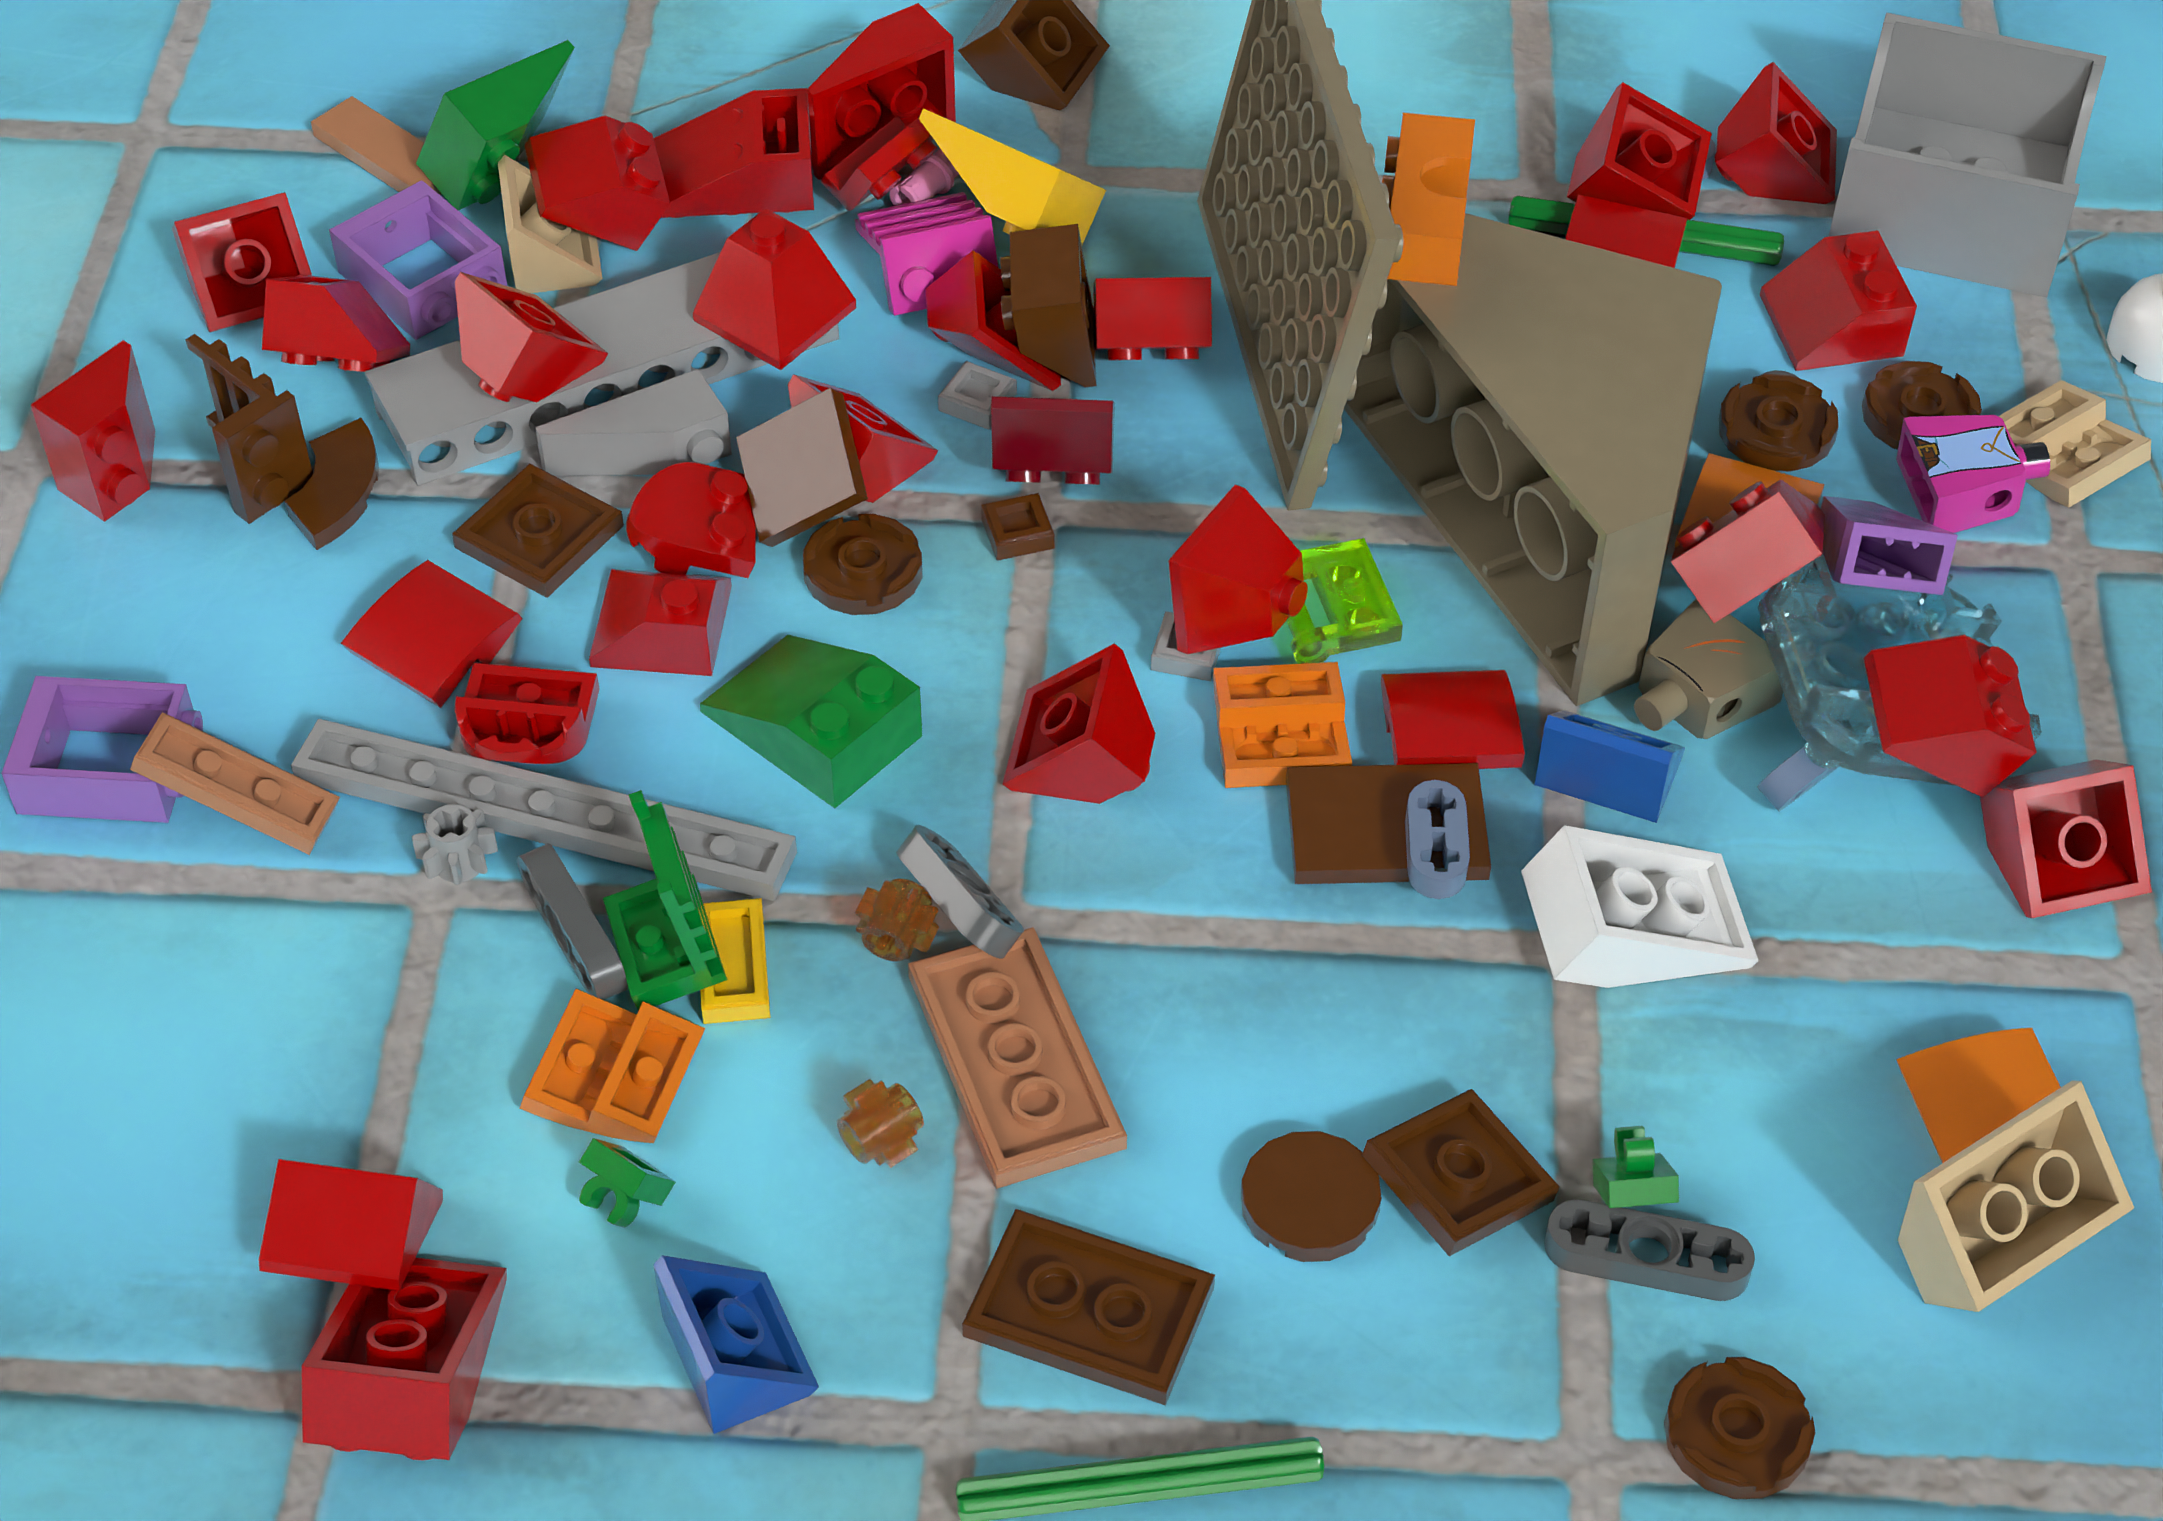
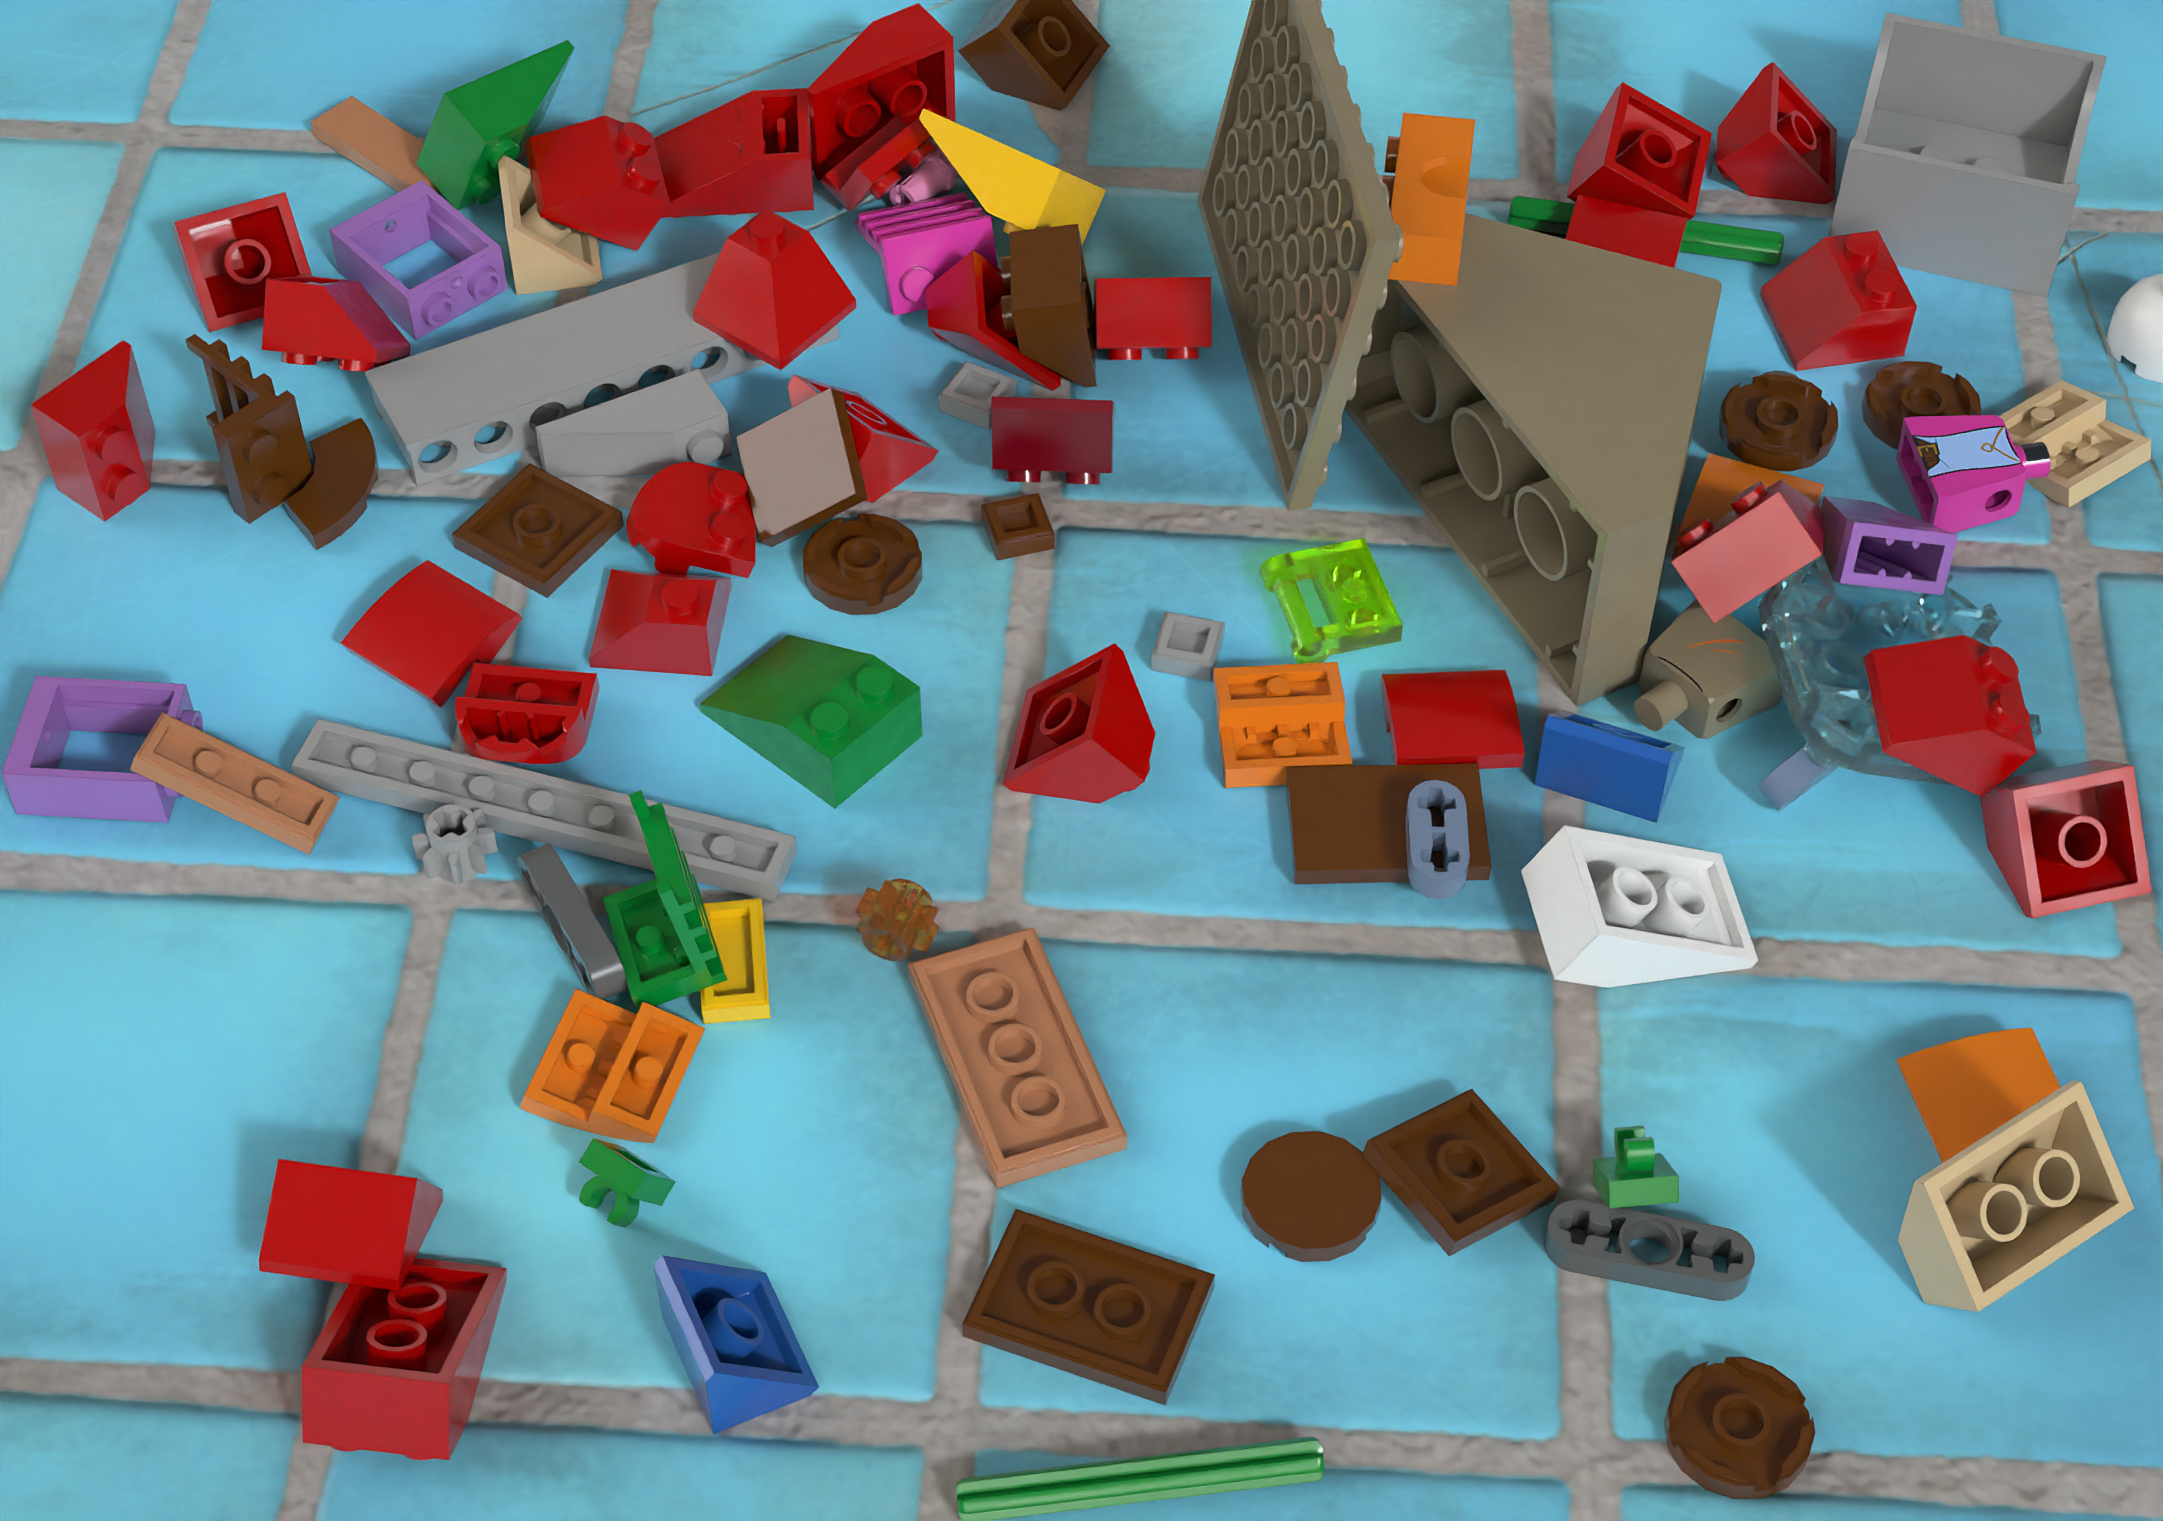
red slope [455,272,608,403] -> none
clear orange gear [837,1079,924,1168] -> none
dark grey beam [896,825,1024,959] -> none
red slope [1168,485,1308,654] -> none

